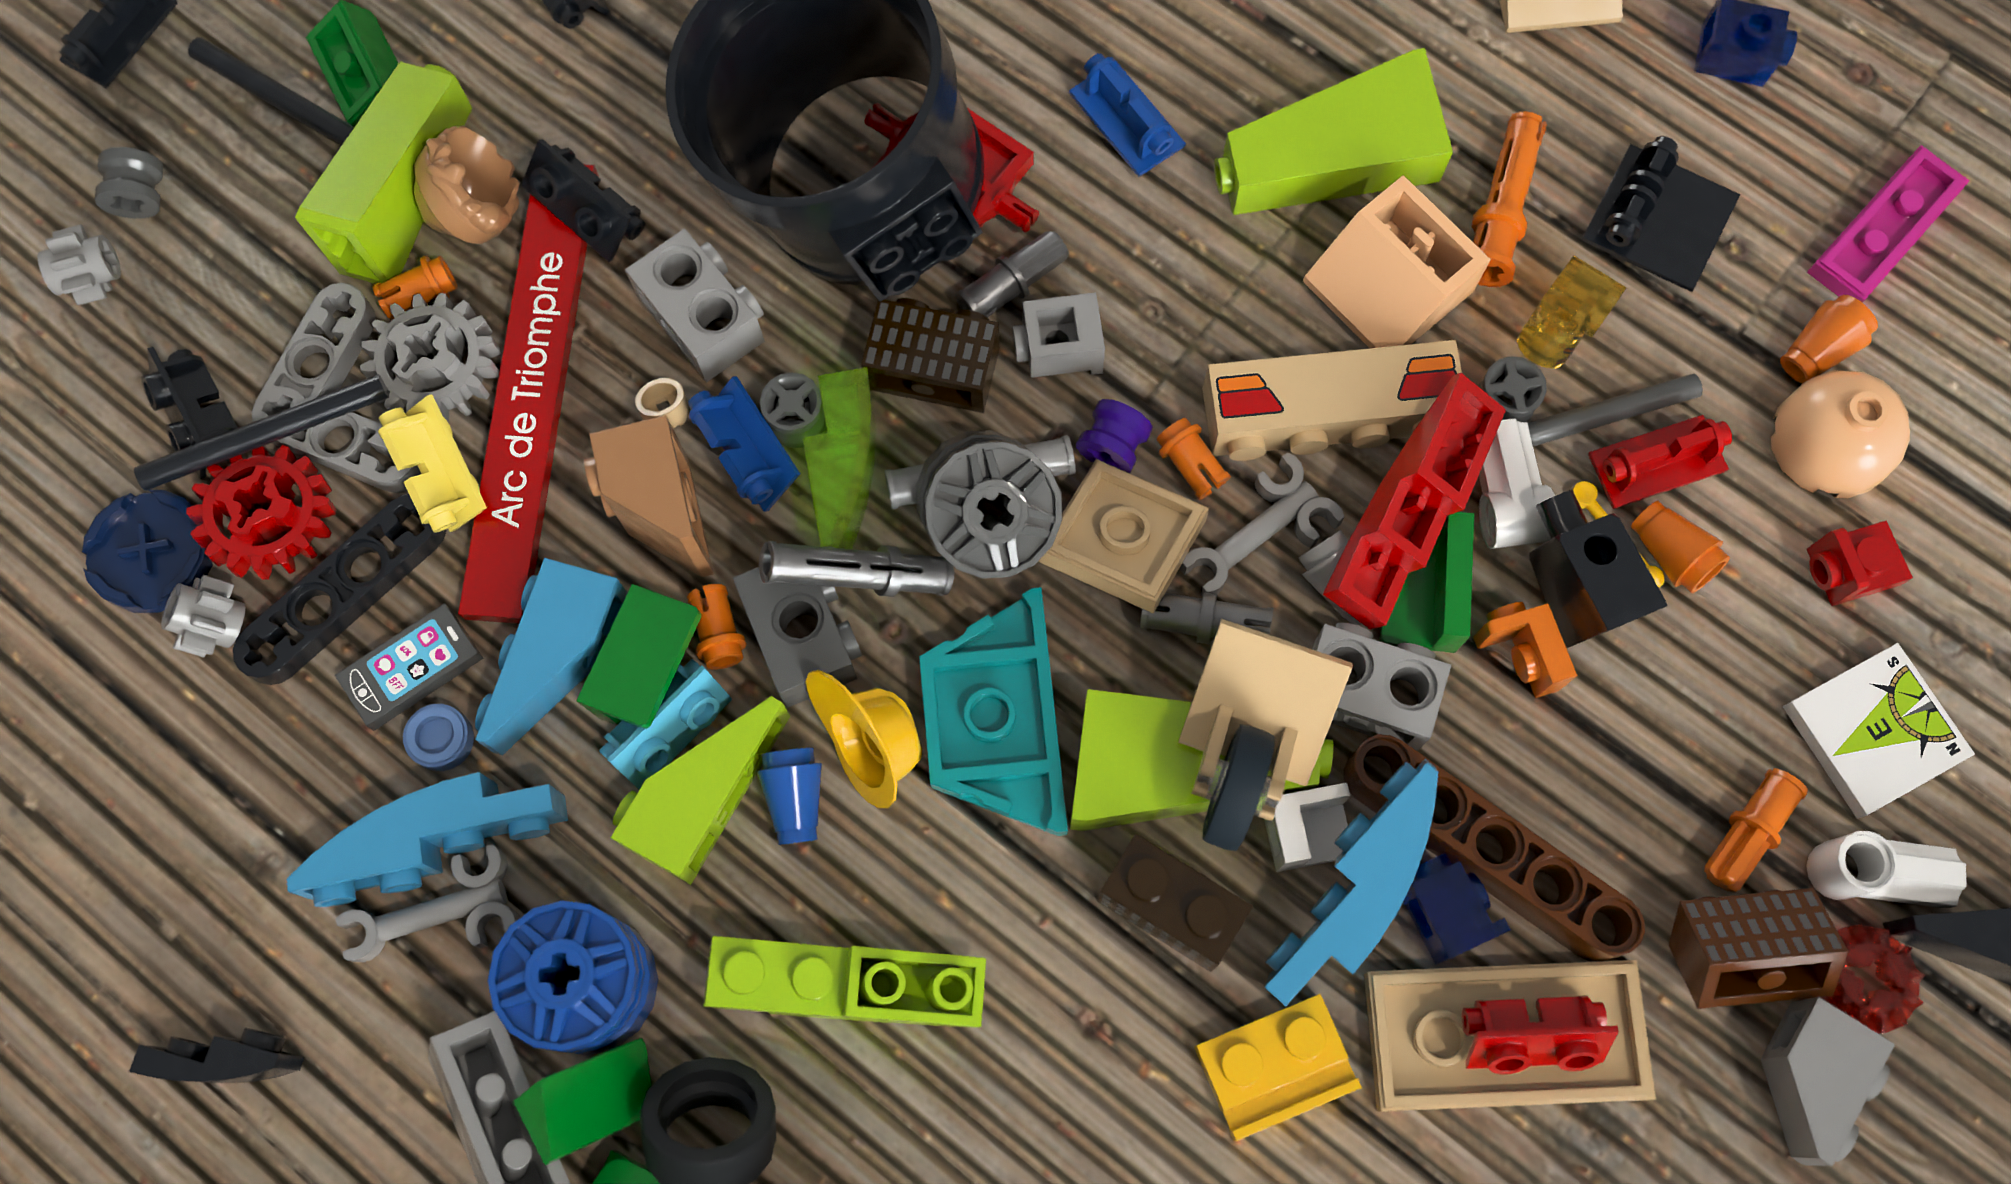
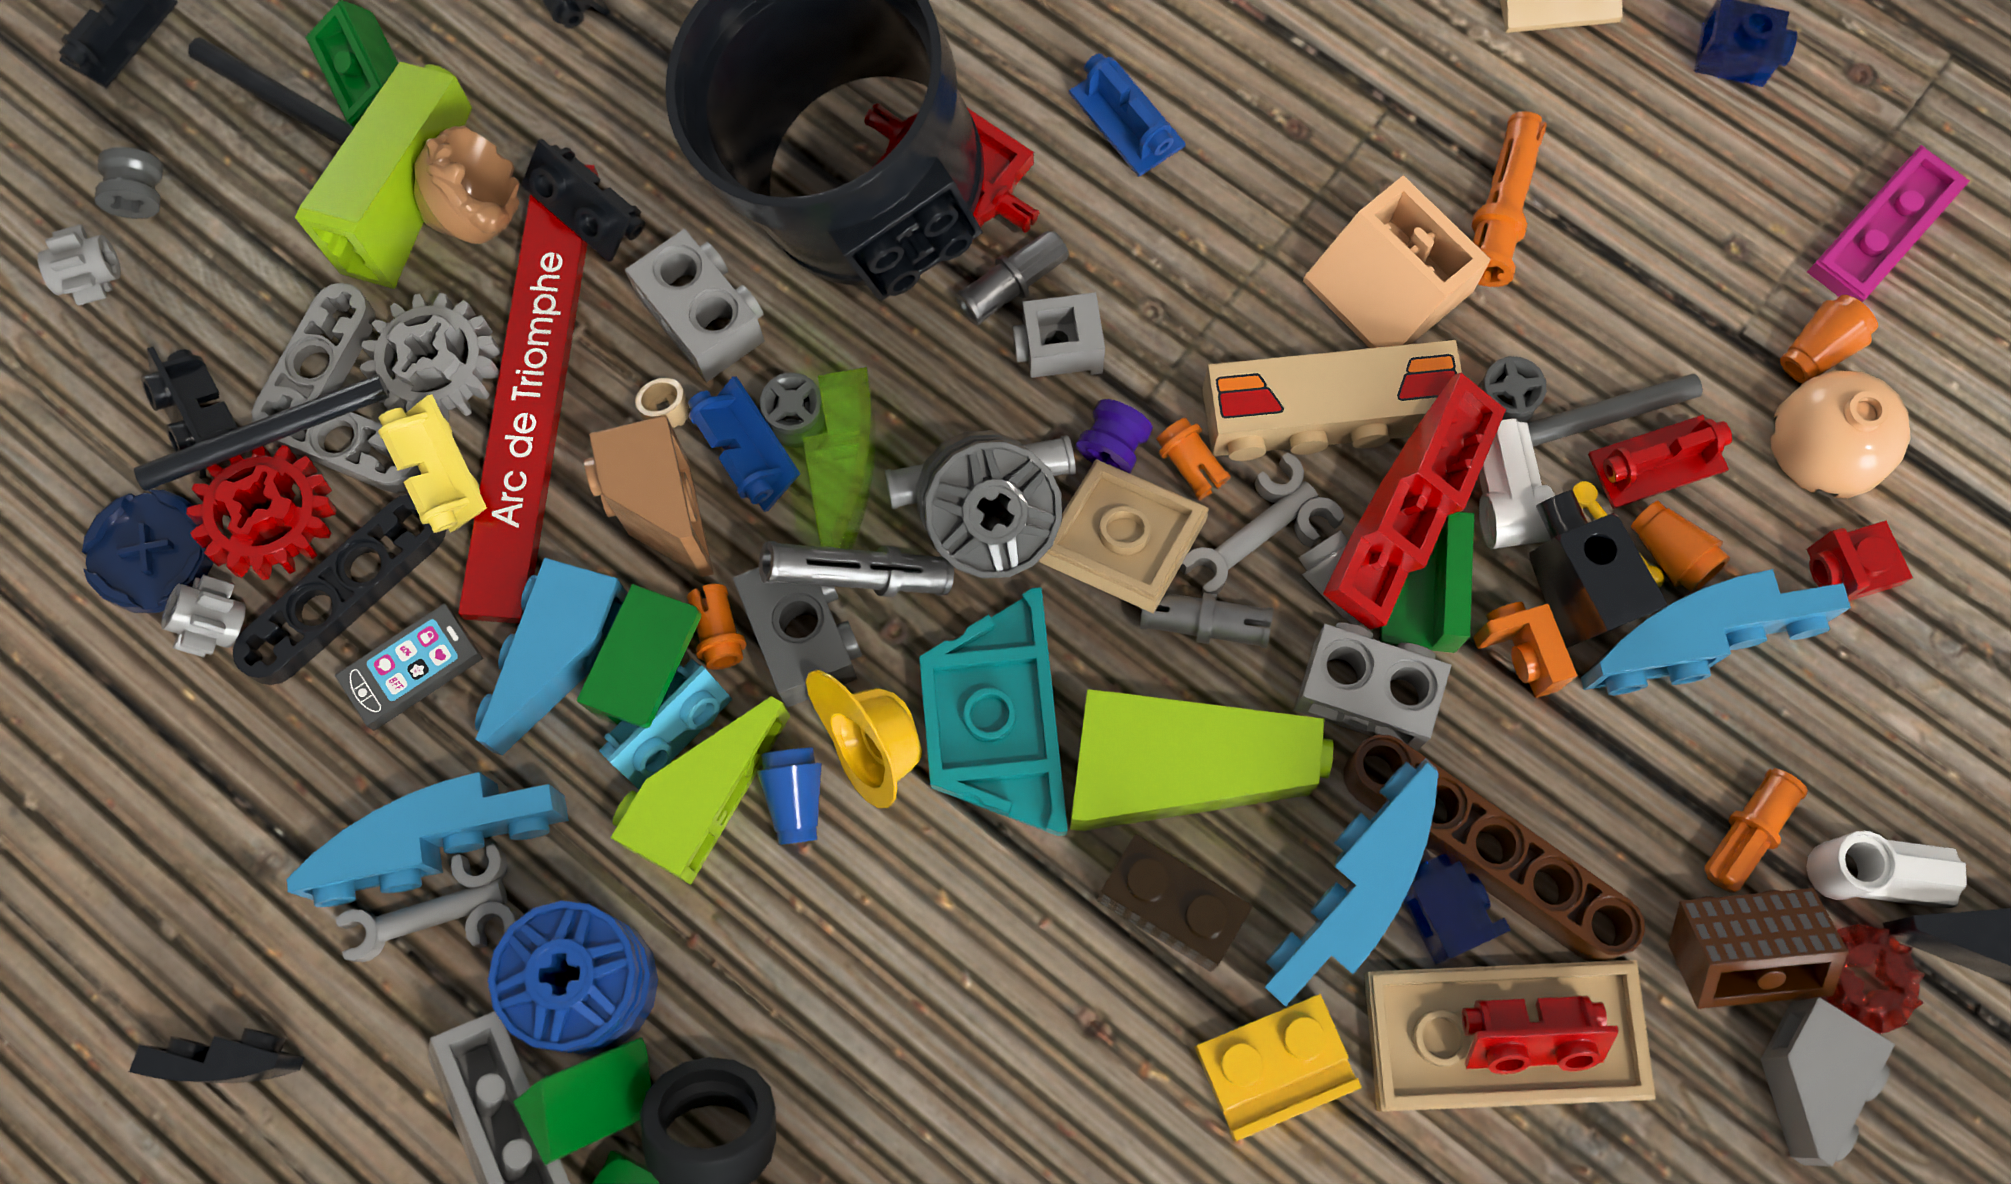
orange pin [373,255,458,320] -> none
medium blue tile [403,704,474,771] -> none
lime slope [703,936,986,1028] -> none
dark brown brick [861,298,1000,413] -> none
tan plate [1178,619,1353,851] -> none
lime slope [1214,48,1453,215] -> none
white panel [1264,783,1350,872] -> none
clear yellow leg [1517,256,1626,369] -> none
black hinge [1581,136,1741,292] -> none
white tile [1782,643,1975,819] -> none
none -> dark azure slope [1581,569,1851,695]

